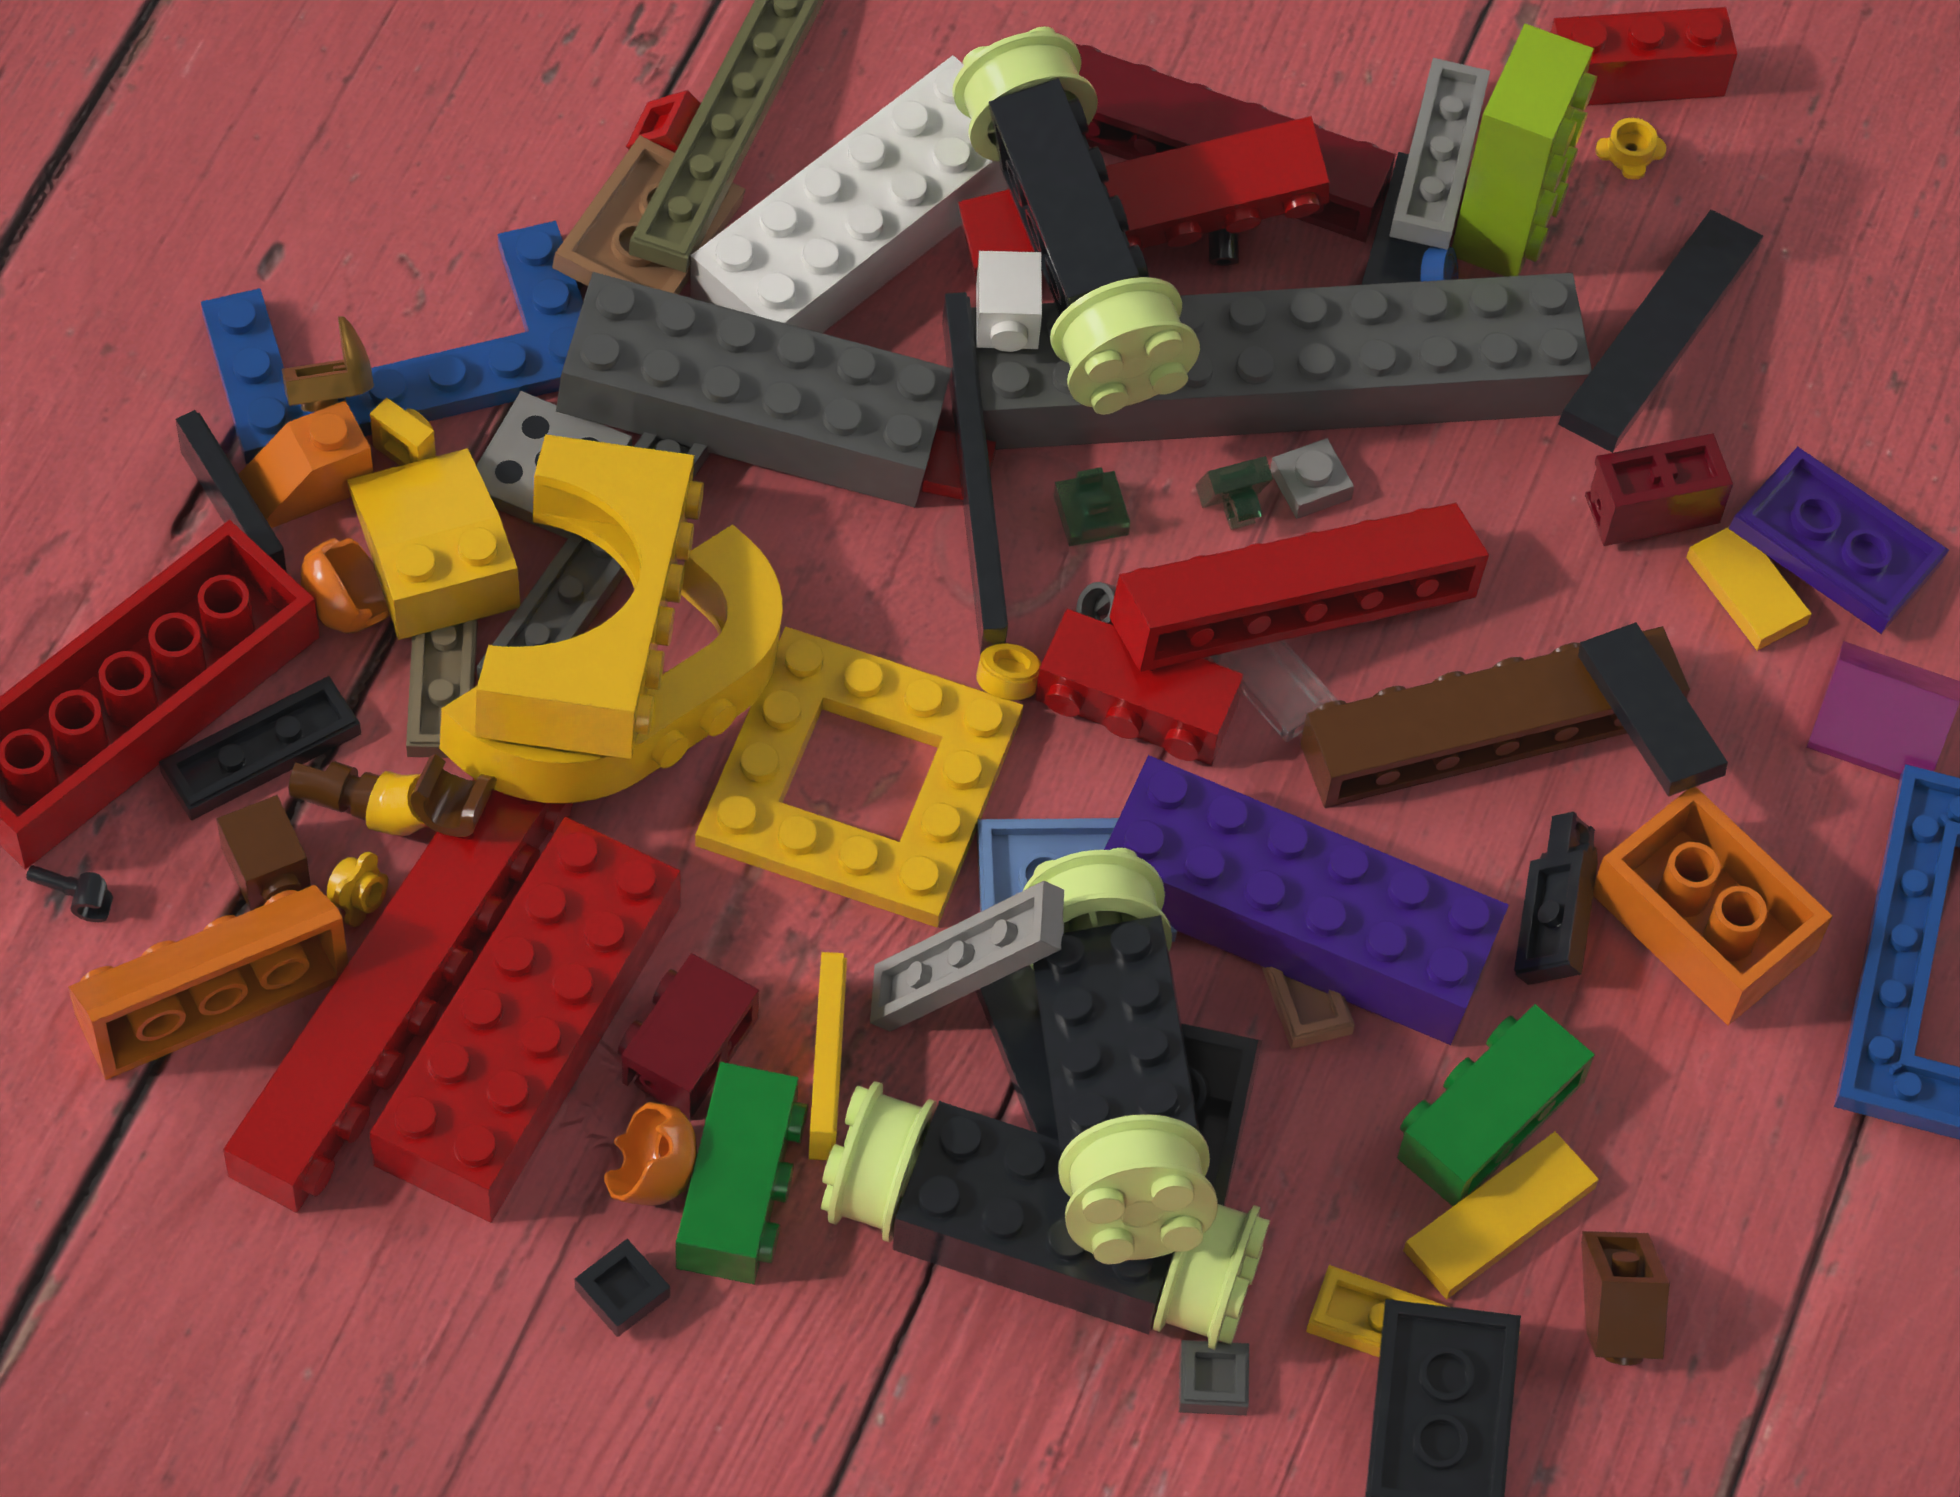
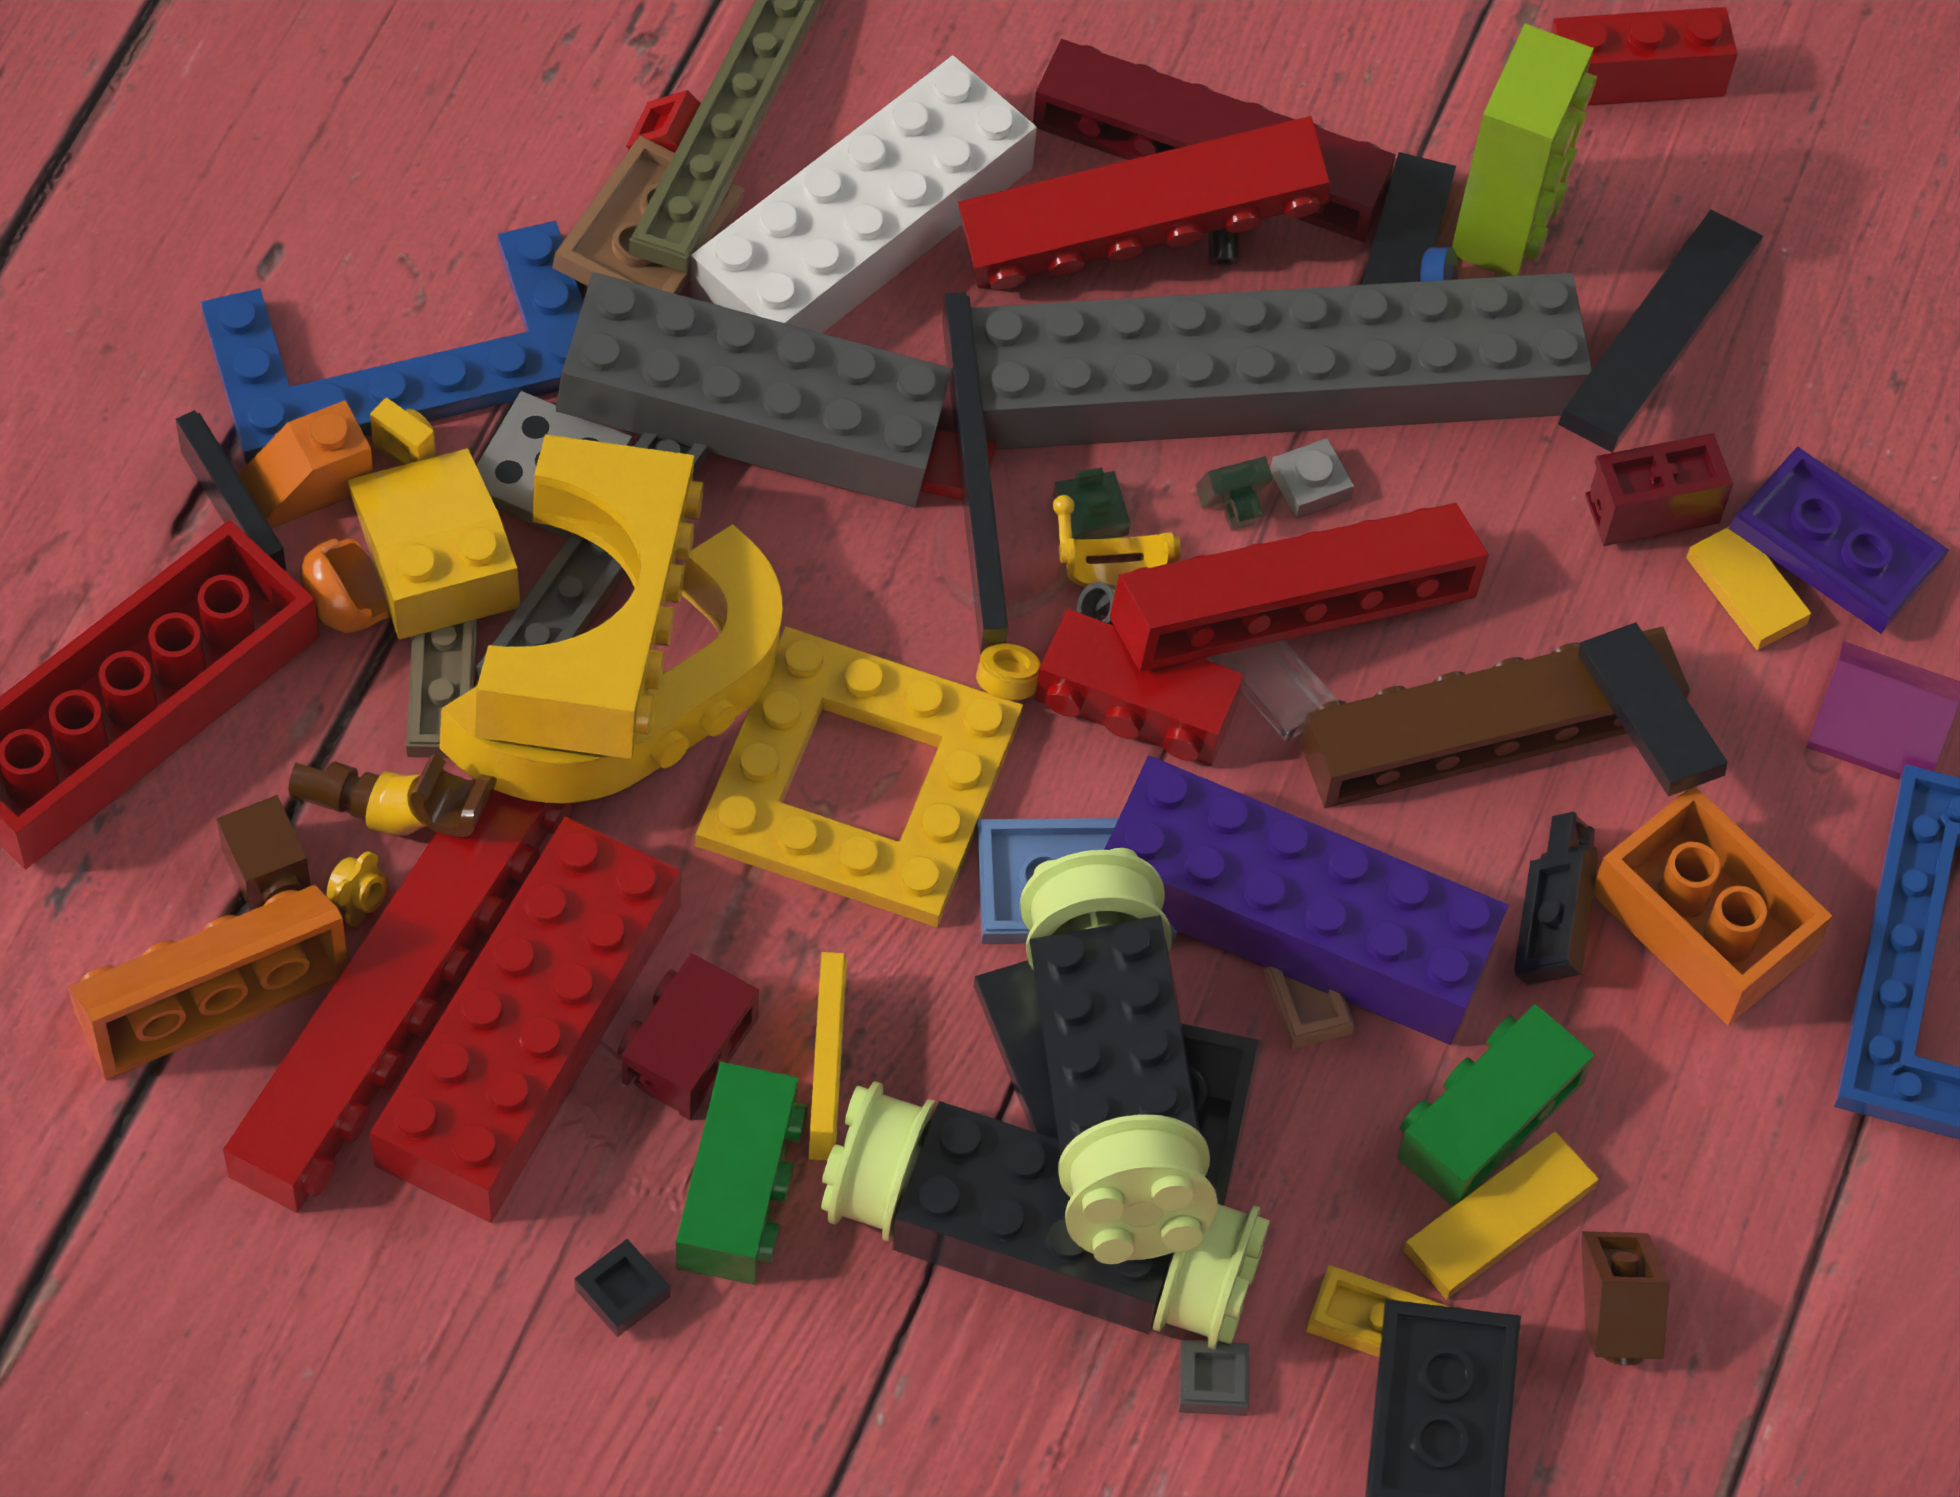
black hand [26,865,113,922] -> none
black tile [159,676,361,821] -> none
pearl gold plate [282,316,374,412] -> none
orange hair [604,1102,696,1206] -> none
light grey plate [870,881,1064,1032] -> none
brick [952,26,1200,415] -> none
white brick [976,251,1042,352] -> none
light grey plate [1389,58,1490,250] -> none
yellow plate [1595,118,1666,180] -> none
none -> yellow helmet [1053,495,1181,587]

